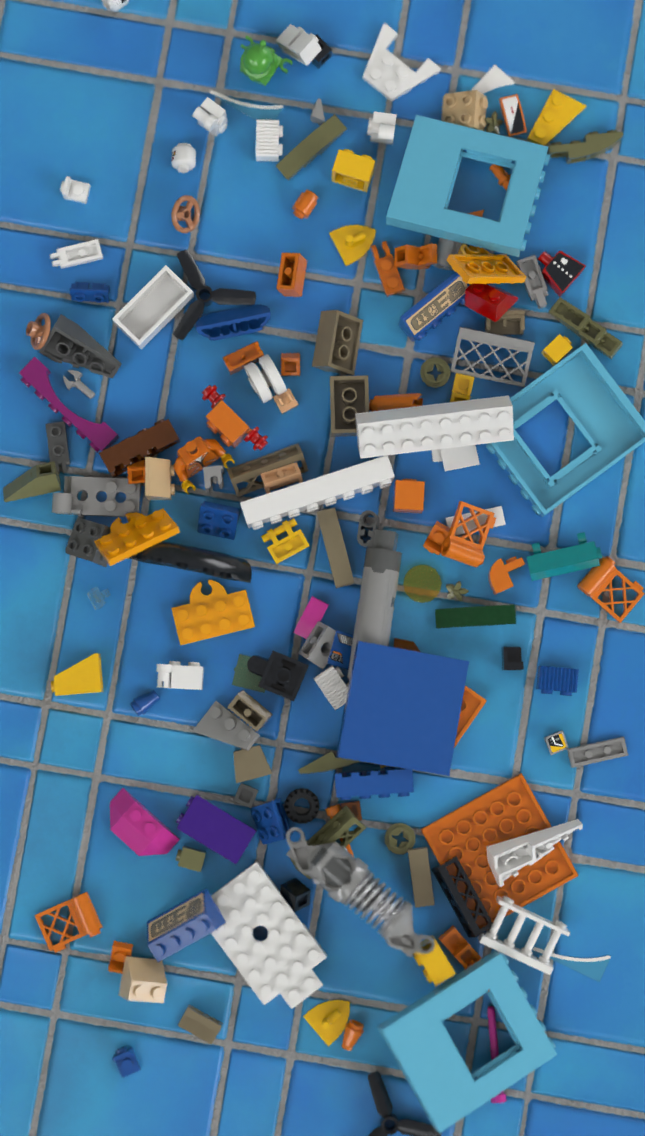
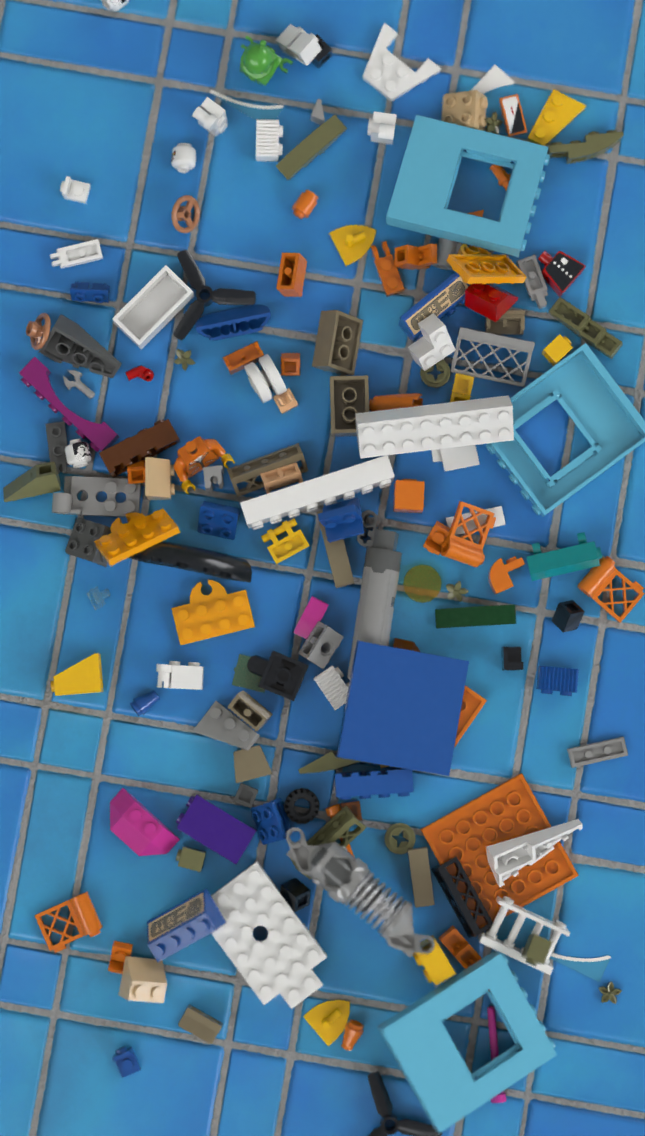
orange brick [202,385,268,451] -> none
blue sticker [327,630,353,670] -> none
yellow brick [332,149,375,192] -> none
slope [543,730,569,755] -> none
none -> white head [65,439,92,468]
none -> red arm [125,365,154,382]
none -> olive plant [174,349,195,371]
none -> blue bracket [318,498,364,543]
none -> white brick [408,313,455,371]
none -> olive brick [521,934,552,966]
none -> black panel [552,600,585,632]
none -> olive plant [598,981,622,1004]

